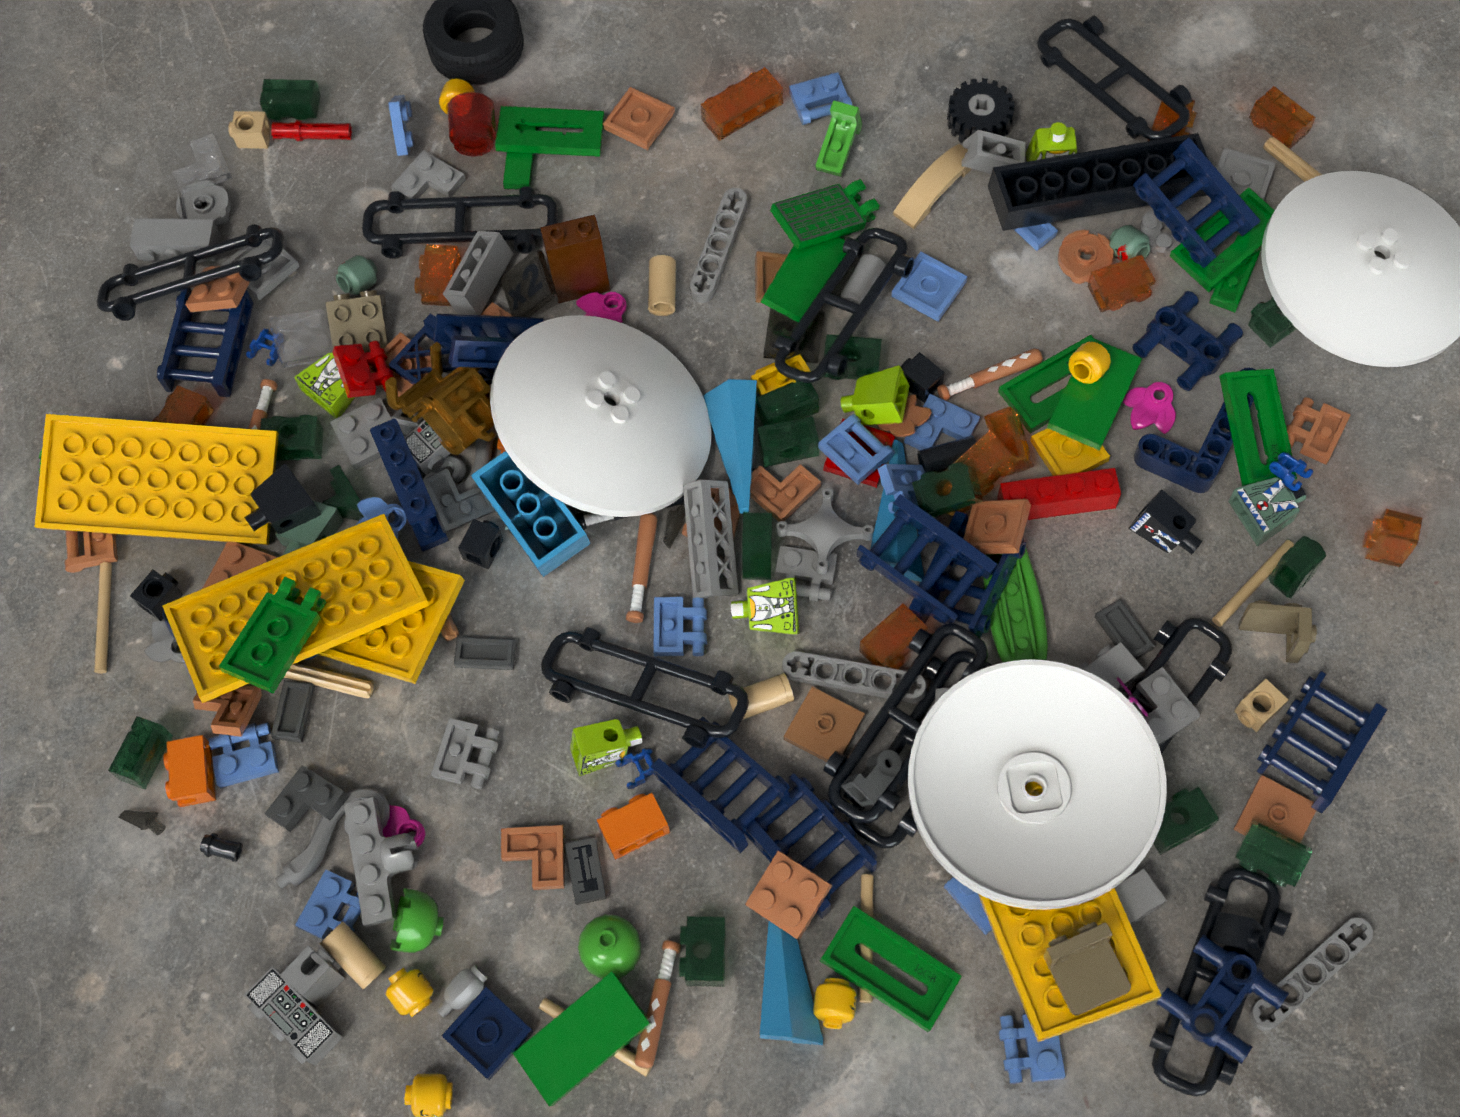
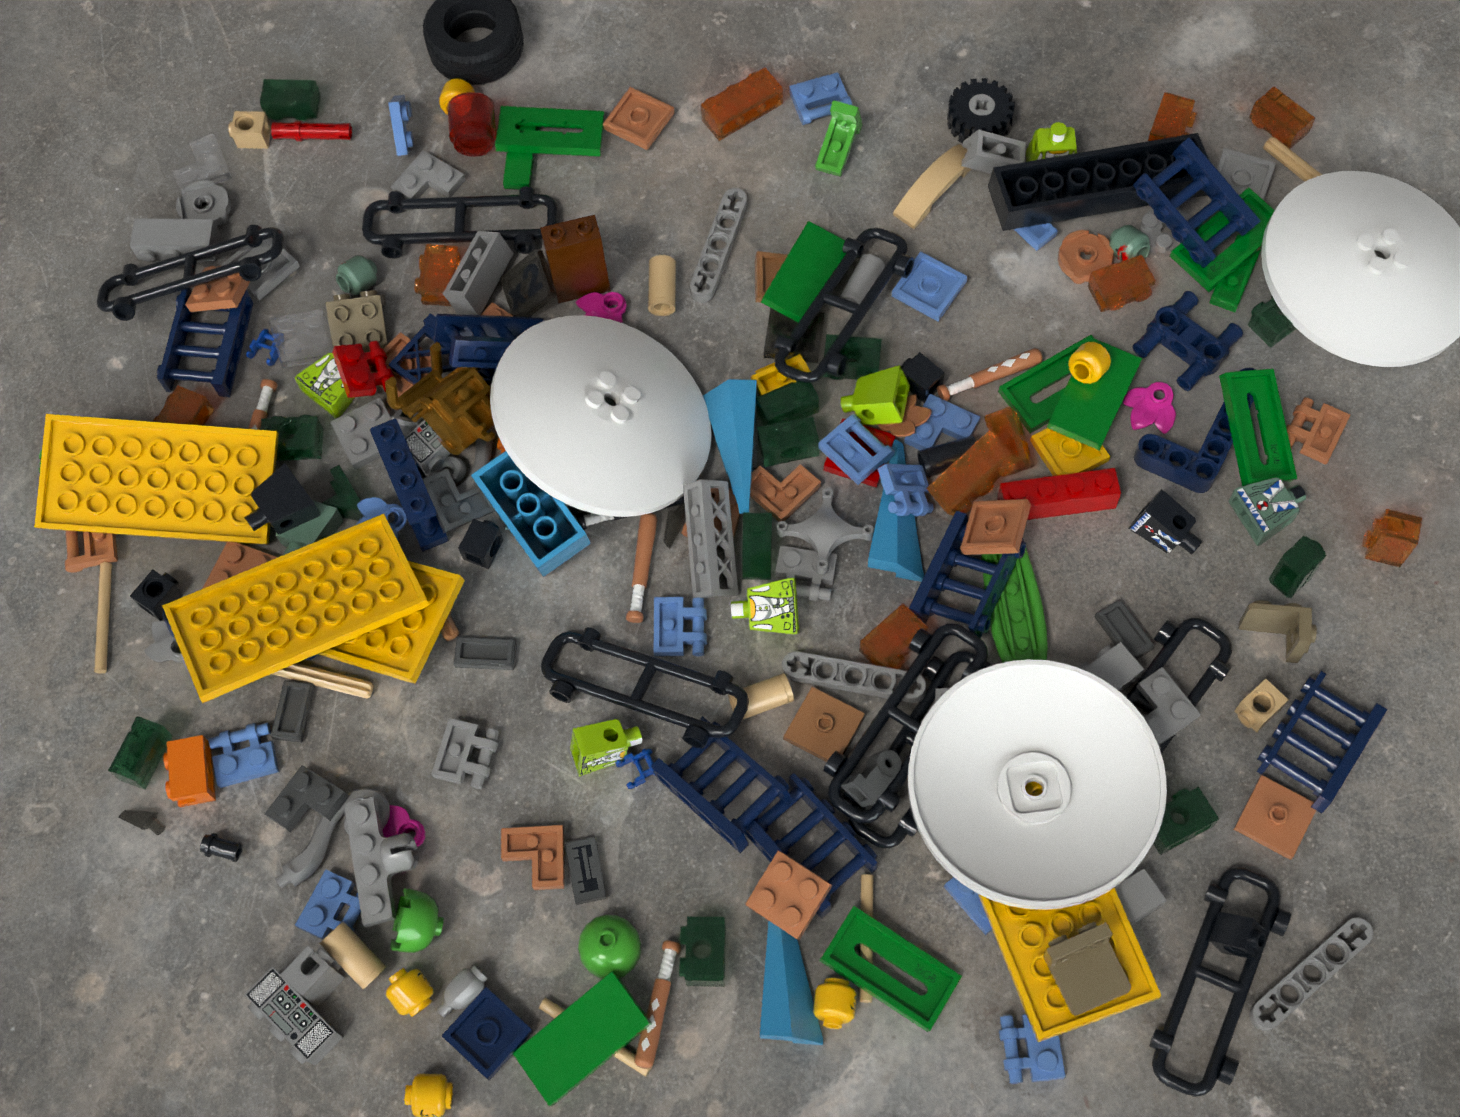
nougat plate [193,685,262,737] -> none
green tile [219,577,326,694] -> none
orange brick [597,793,670,860] -> none
green tile [770,179,880,250] -> none
dark blue fence [857,494,997,625] -> none
clear green brick [912,462,984,518] -> none
black bar [1037,16,1192,141] -> none
magenta piece [1116,676,1149,717] -> none
dark blue piece [1156,935,1289,1064] -> none
tan bar [1212,540,1295,627] -> none
clear green brick [1235,819,1312,887] -> none
blue piece [1269,452,1313,491] -> none

